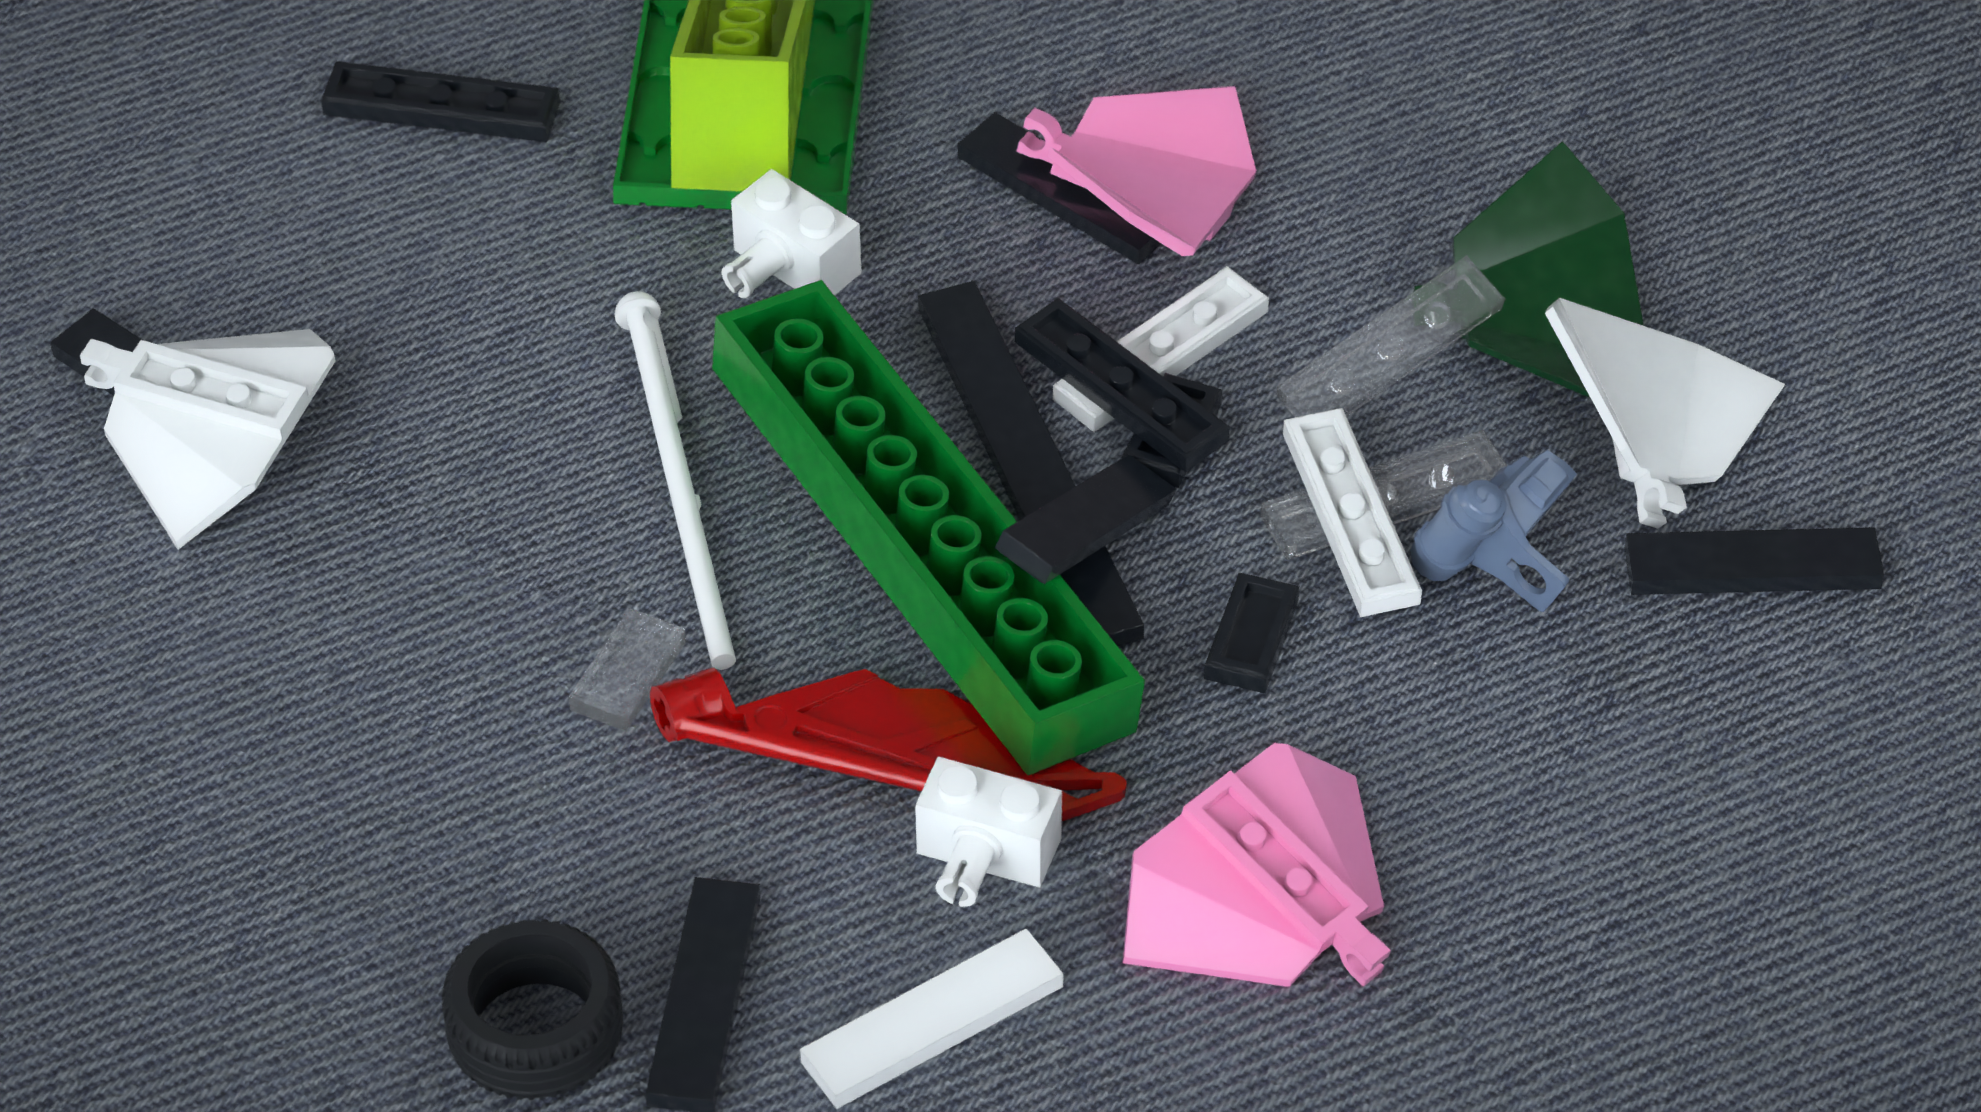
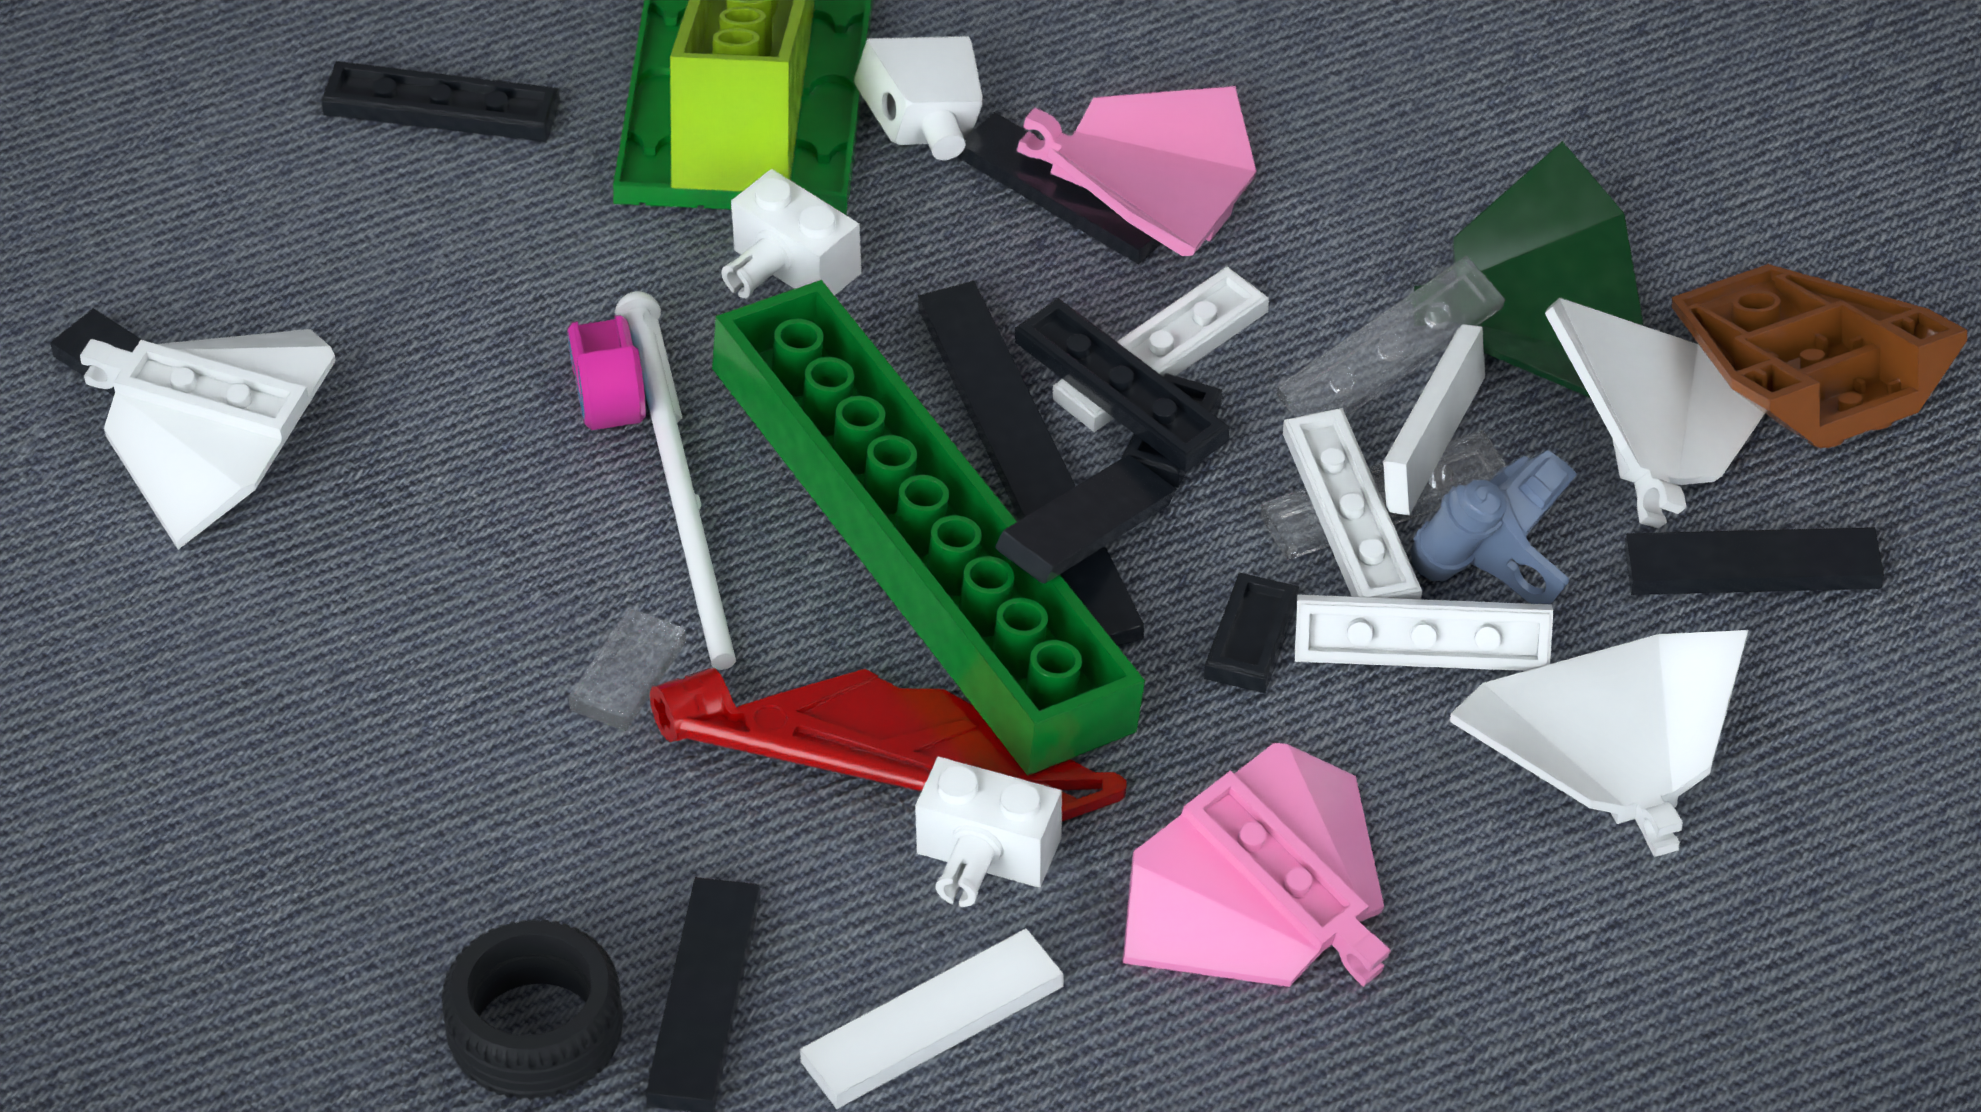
none -> dark pink animal [567,315,646,430]
none -> white torso [854,36,983,160]
none -> white tile [1295,595,1553,671]
none -> white tile [1383,324,1485,515]
none -> white panel [1450,630,1748,857]
none -> dark orange wedge [1672,264,1967,448]

